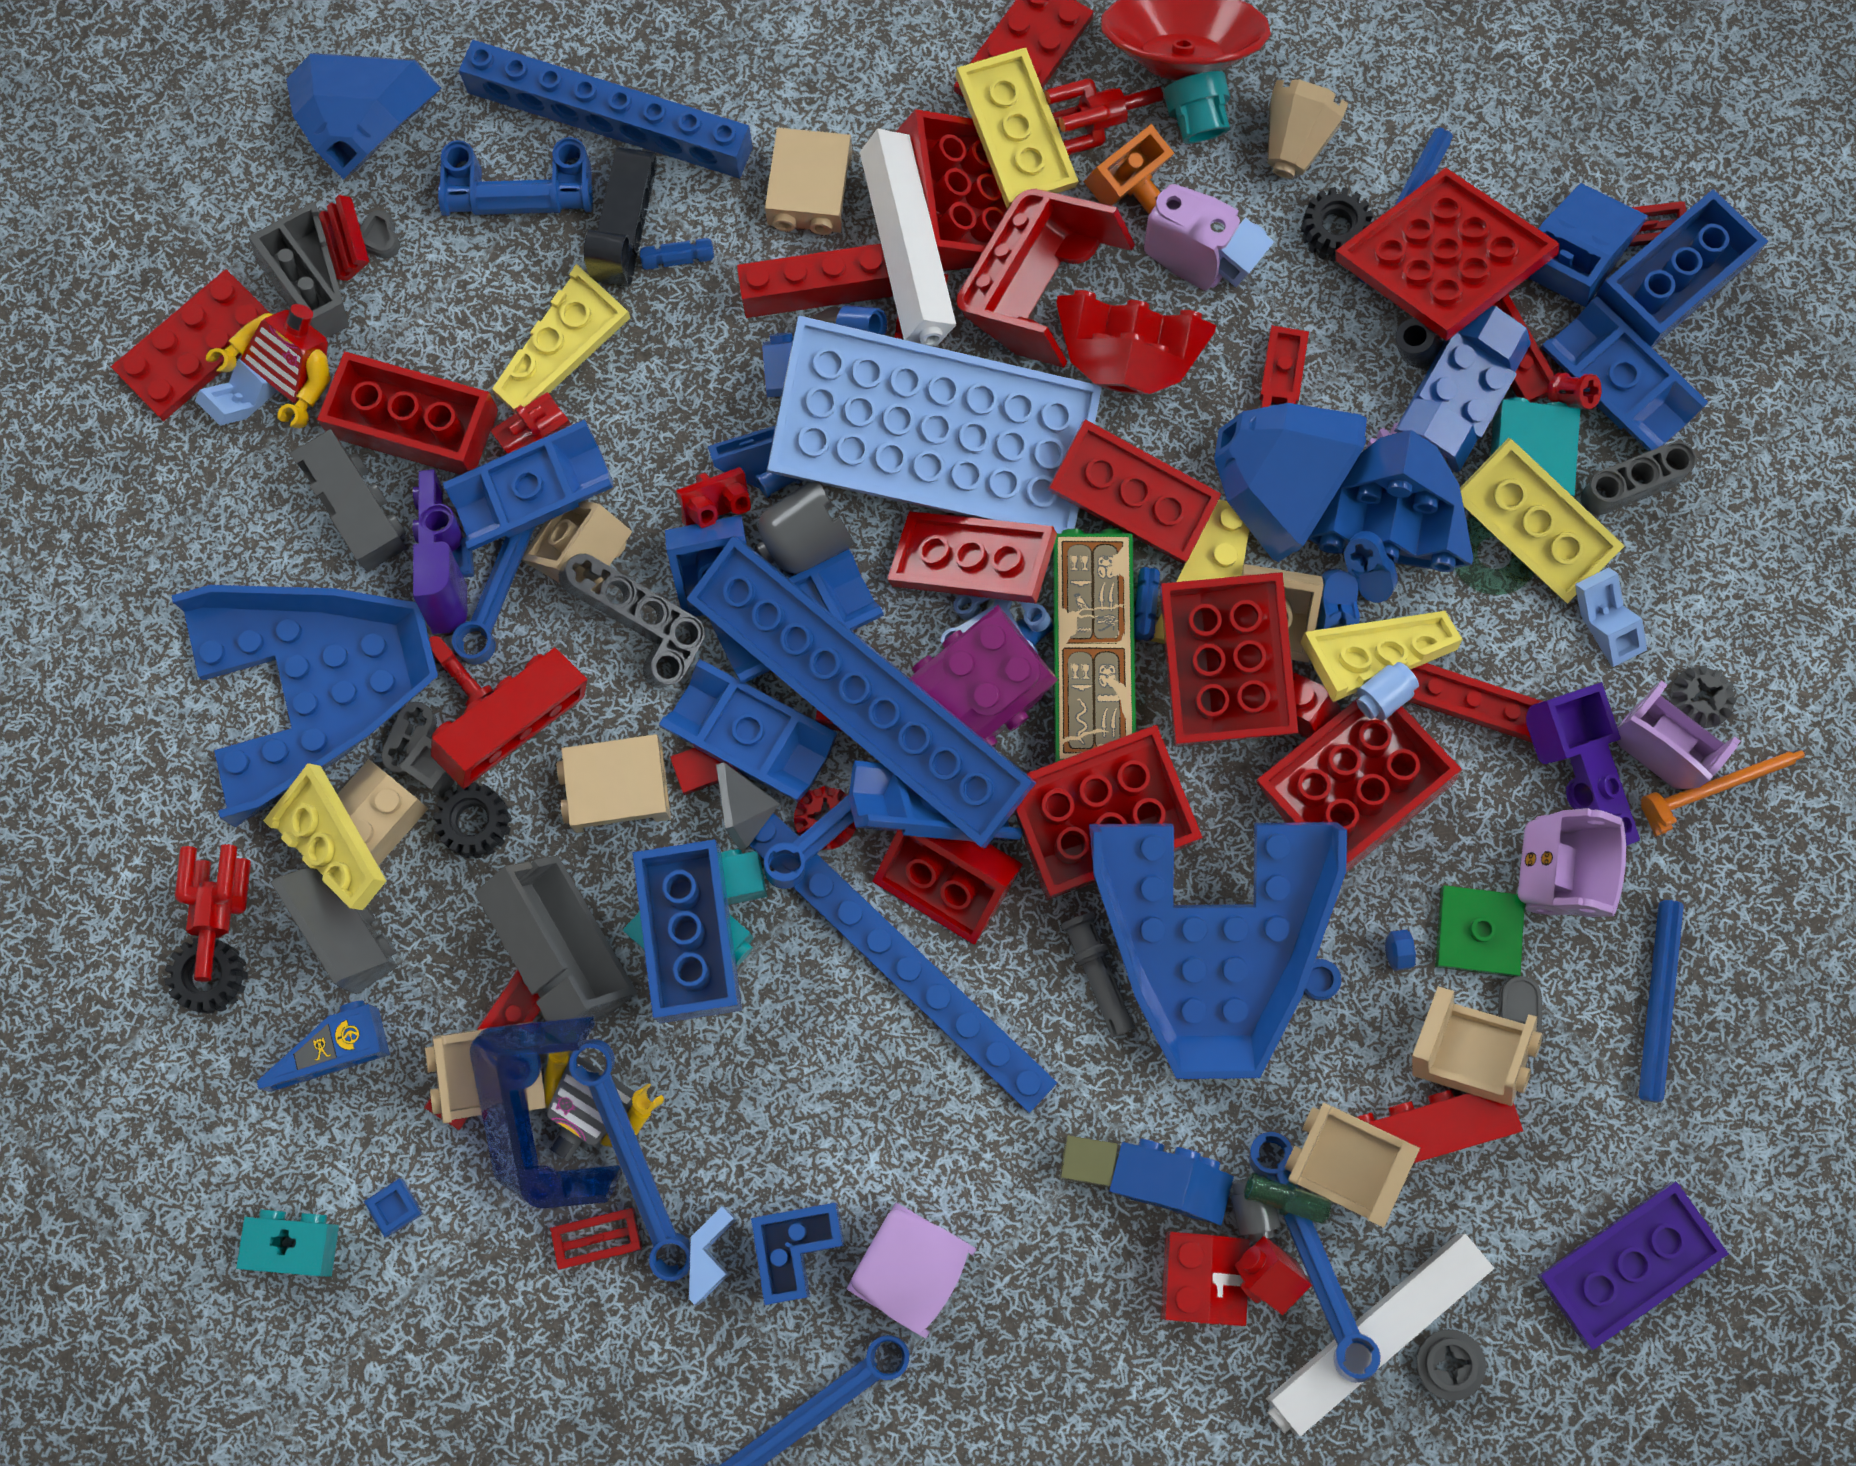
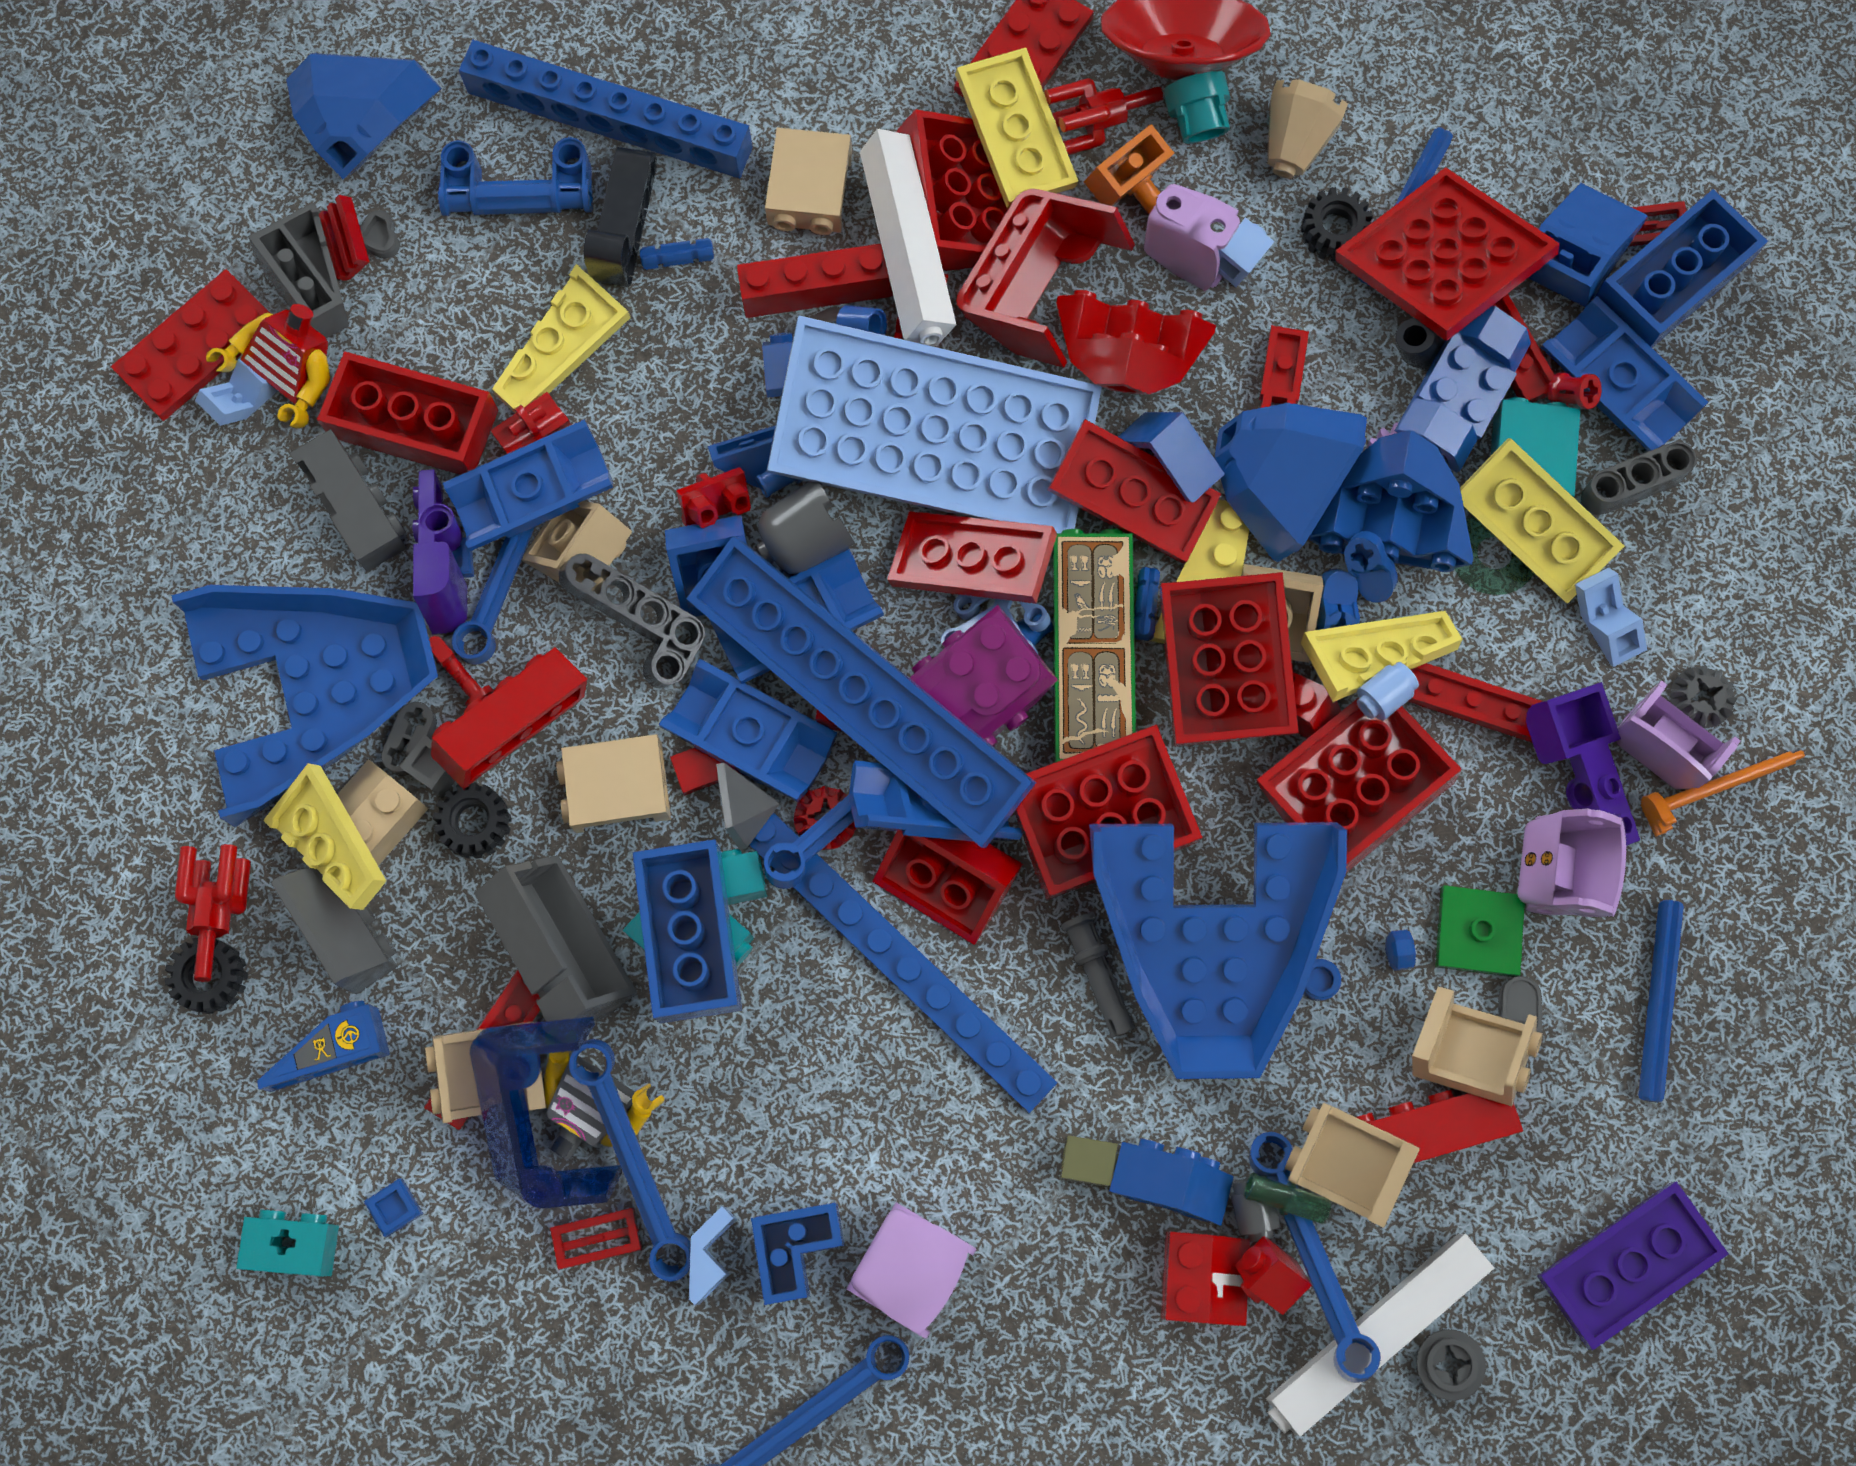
none -> panel [1118,412,1224,502]

